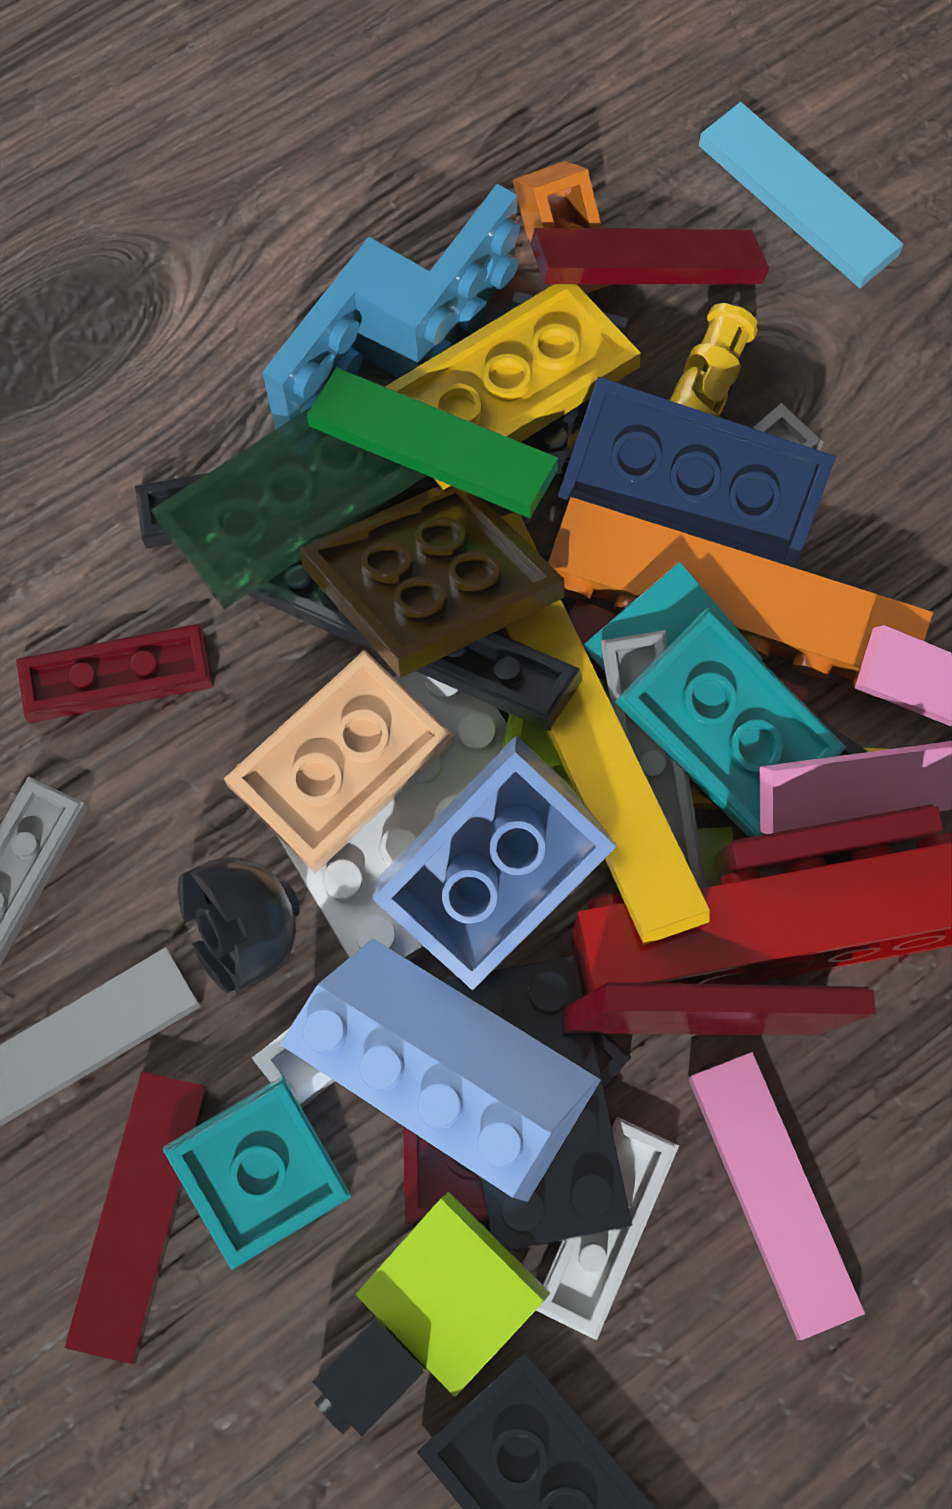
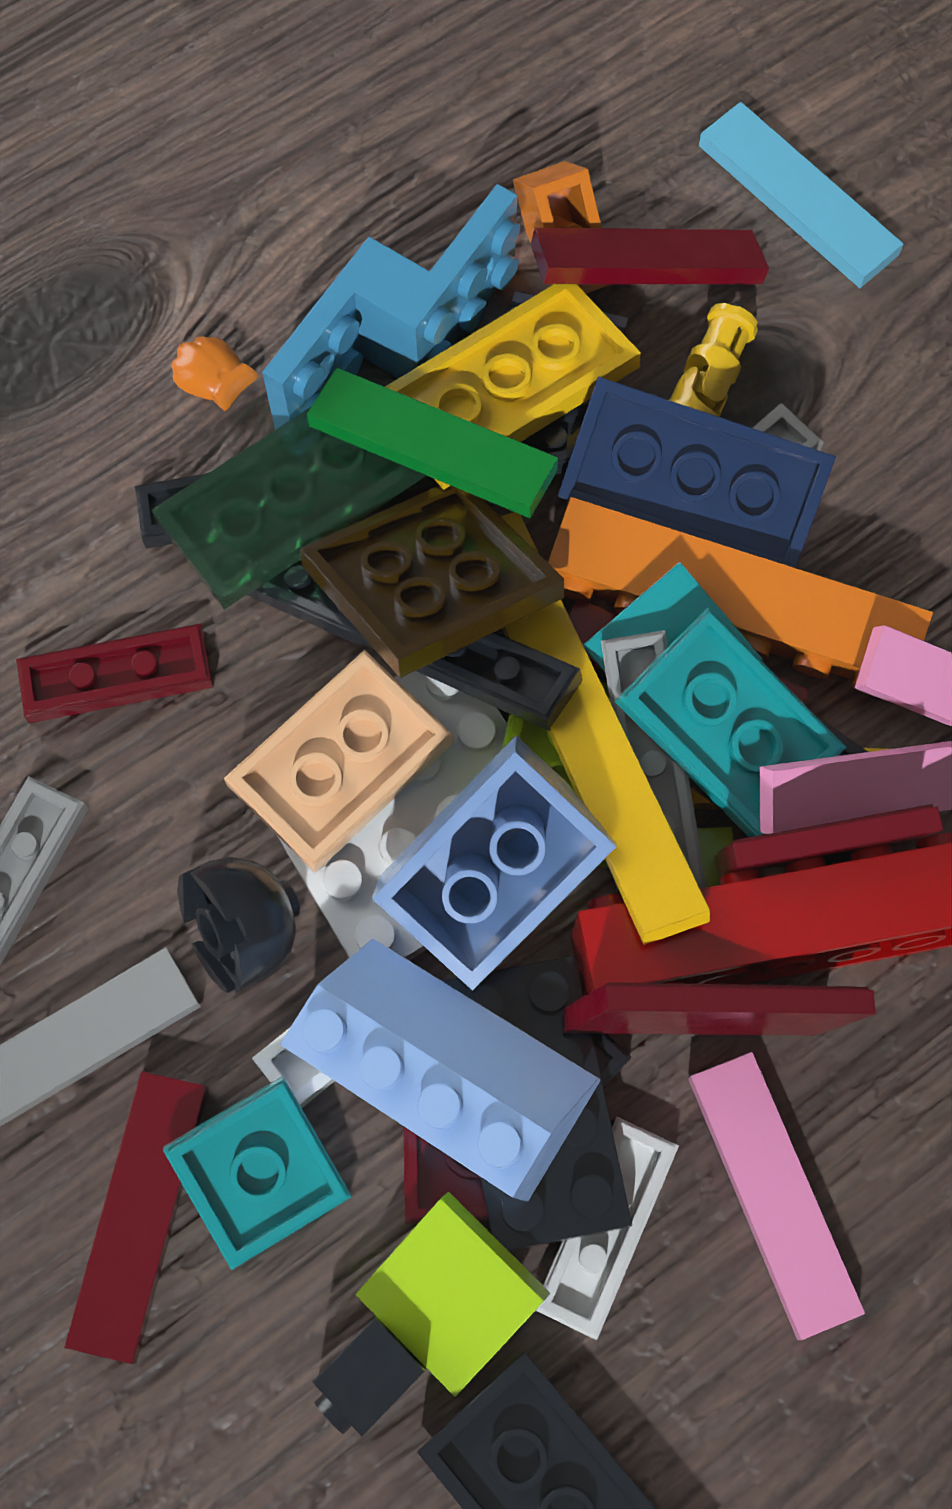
none -> orange animal [171,336,258,412]

